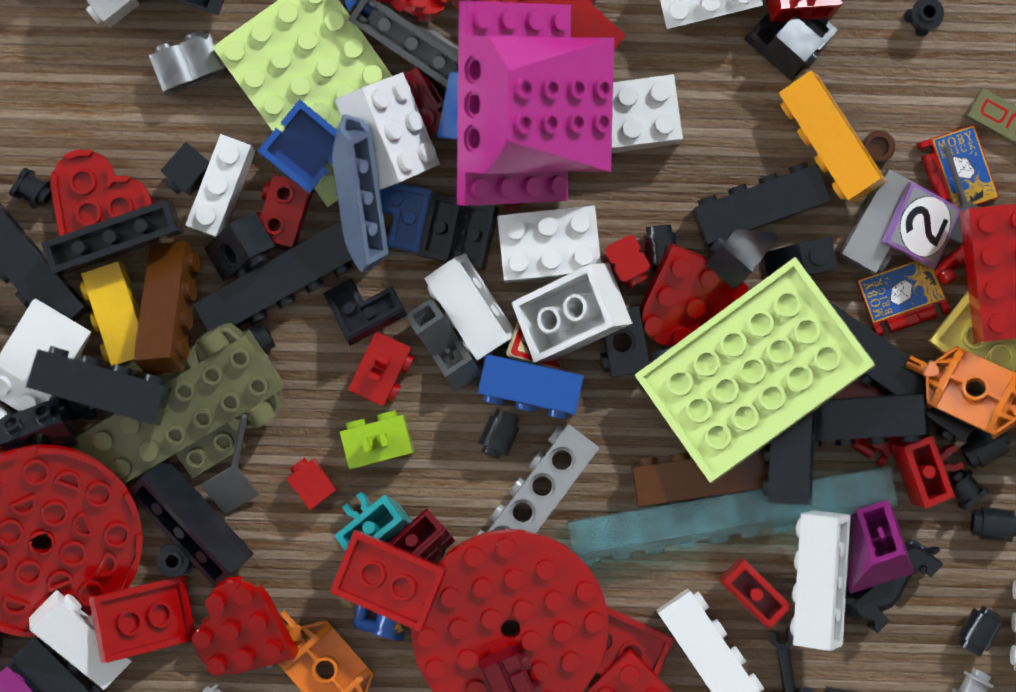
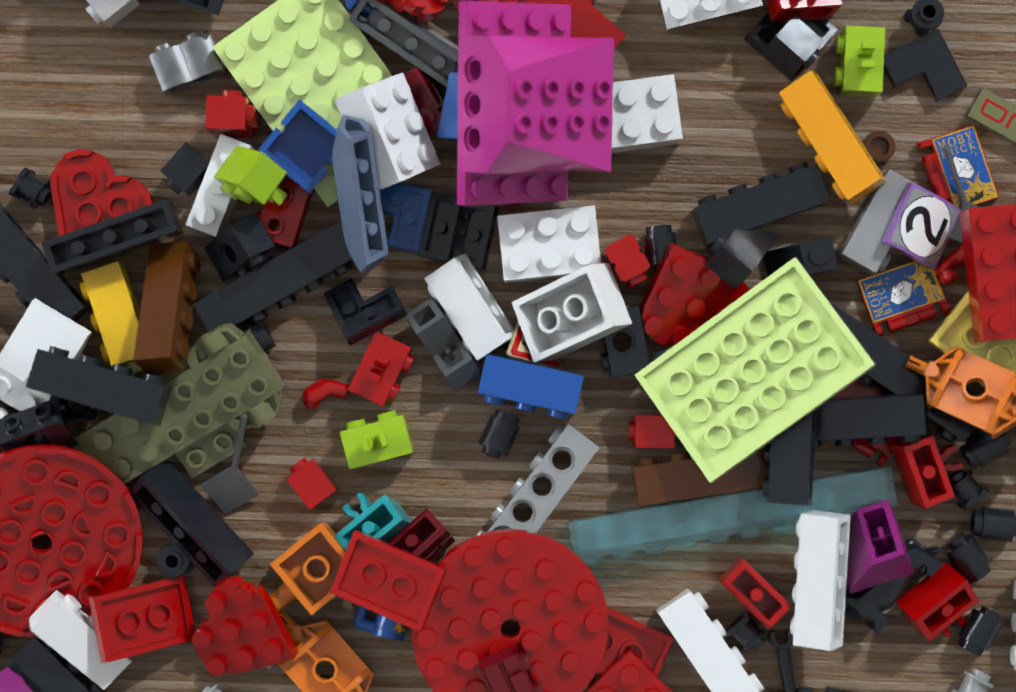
none -> red brick [205,90,260,139]
none -> lime brick [214,145,287,205]
none -> orange brick [270,520,345,616]
none -> red arm [302,378,350,409]
none -> red brick [627,415,675,448]
none -> black brick [725,610,766,653]
none -> lime brick [833,25,886,97]
none -> black tile [884,29,967,102]
none -> red brick [896,562,979,642]
none -> black brick [944,532,991,583]

